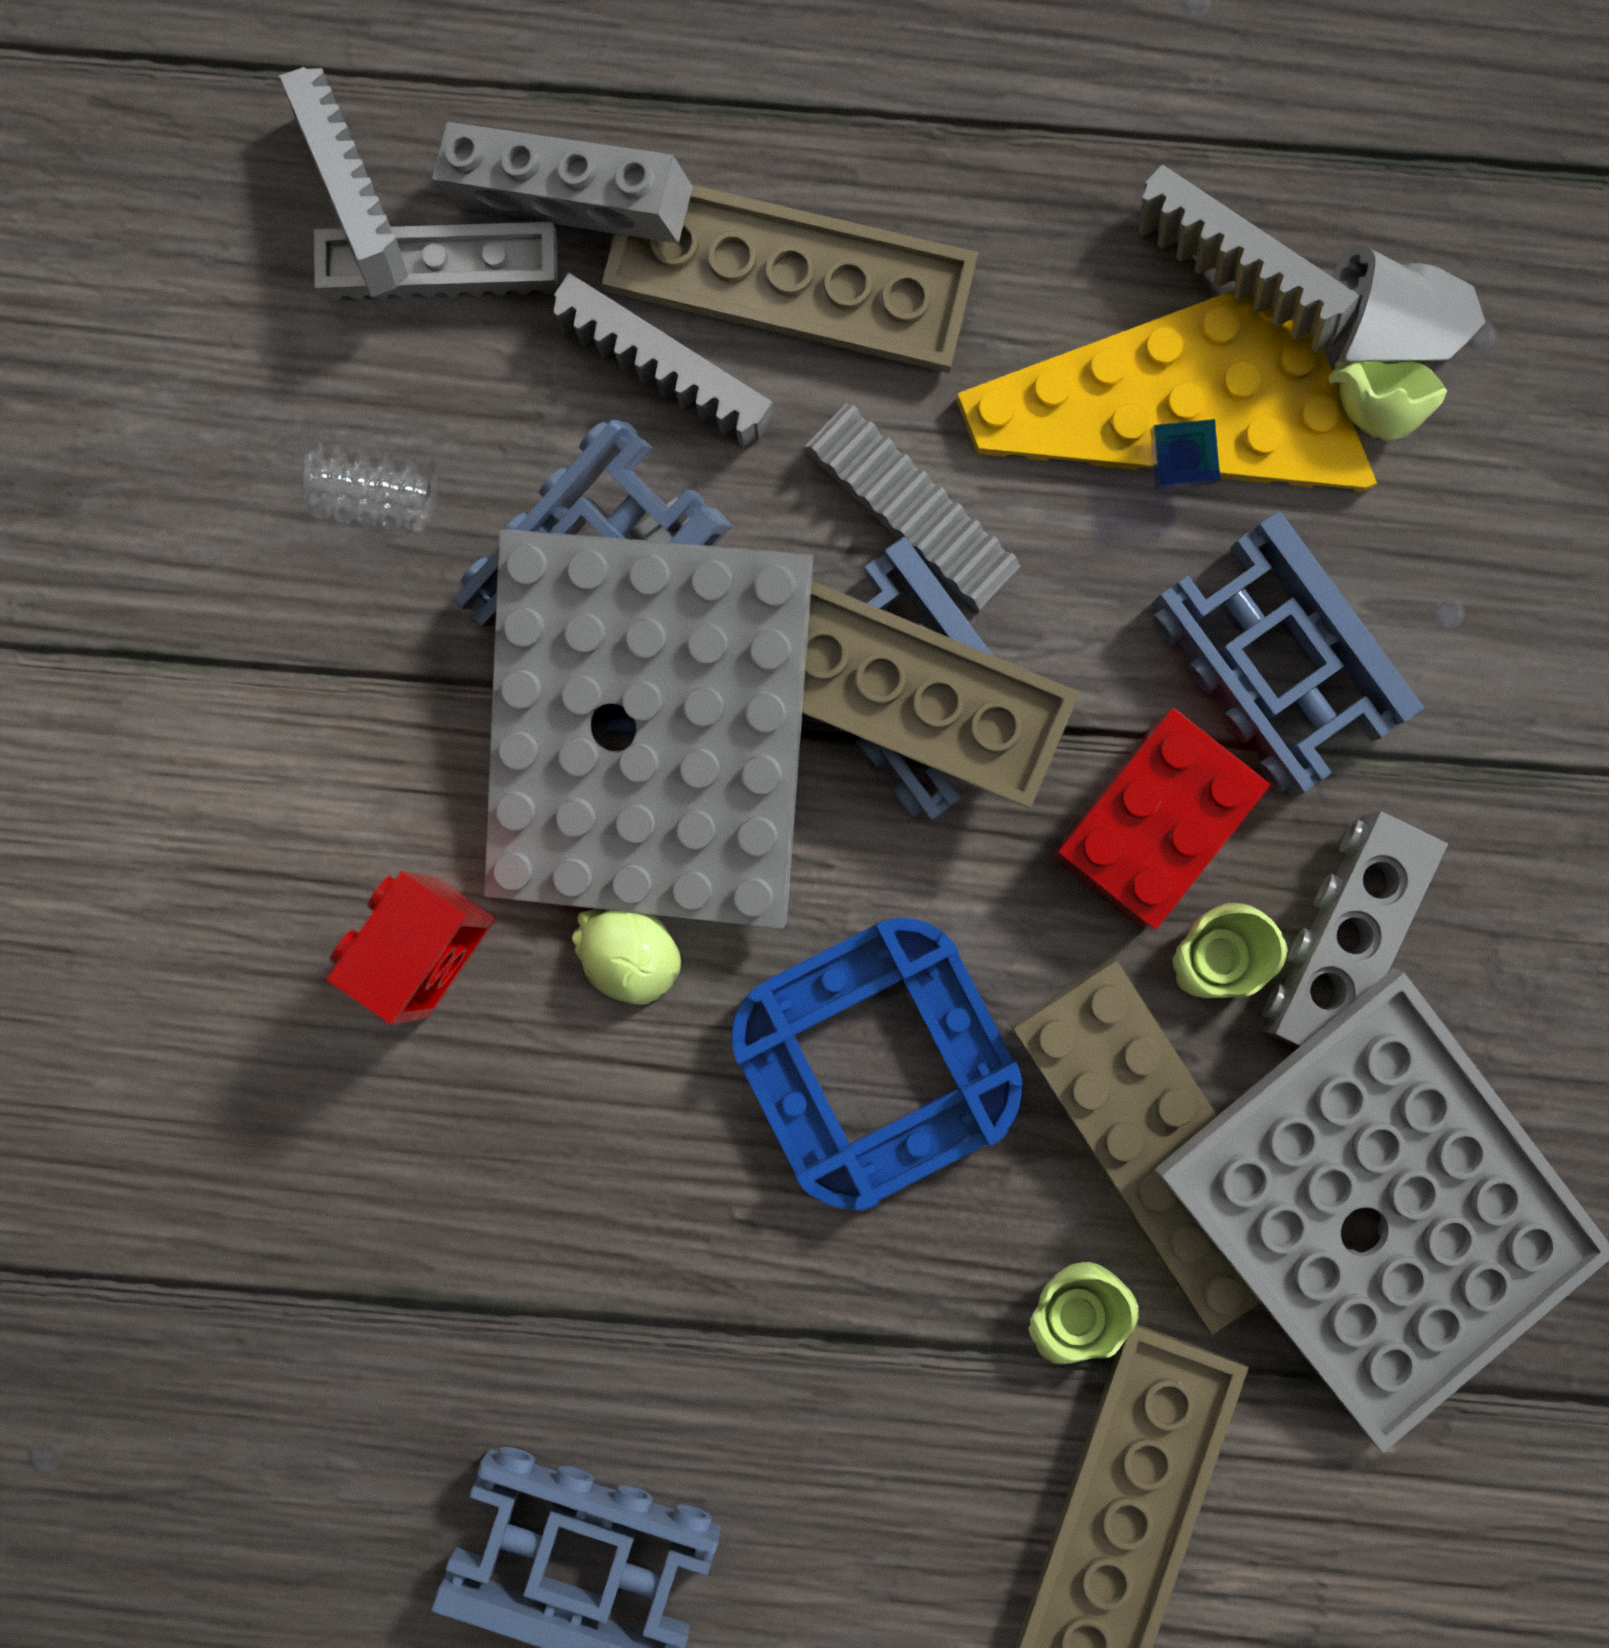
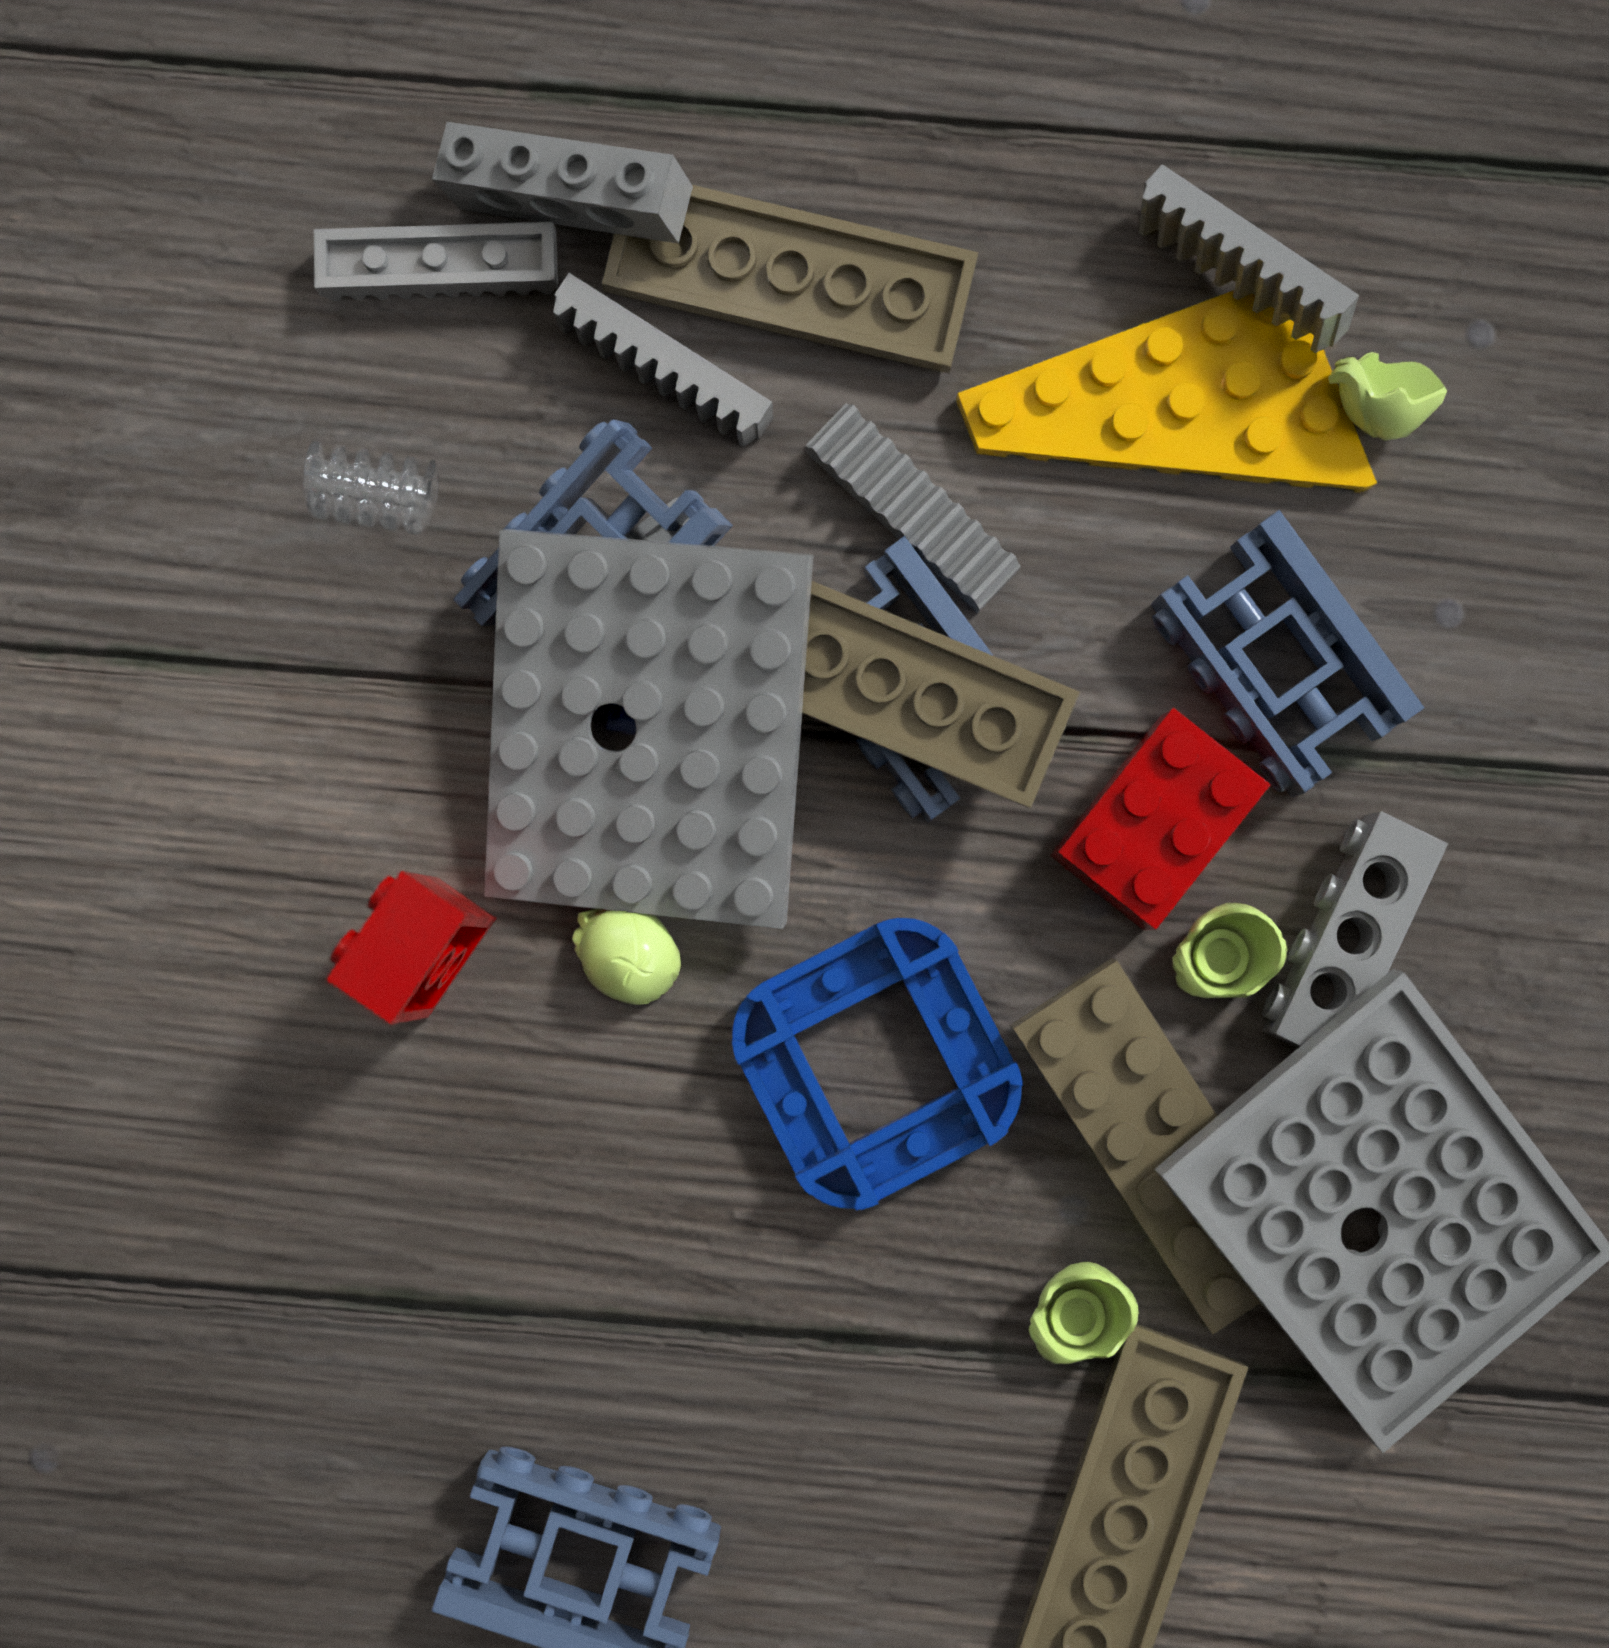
light grey gear [279,67,408,298] -> none
clear blue plate [1150,419,1221,490] -> none
light grey panel [1333,246,1485,363] -> none

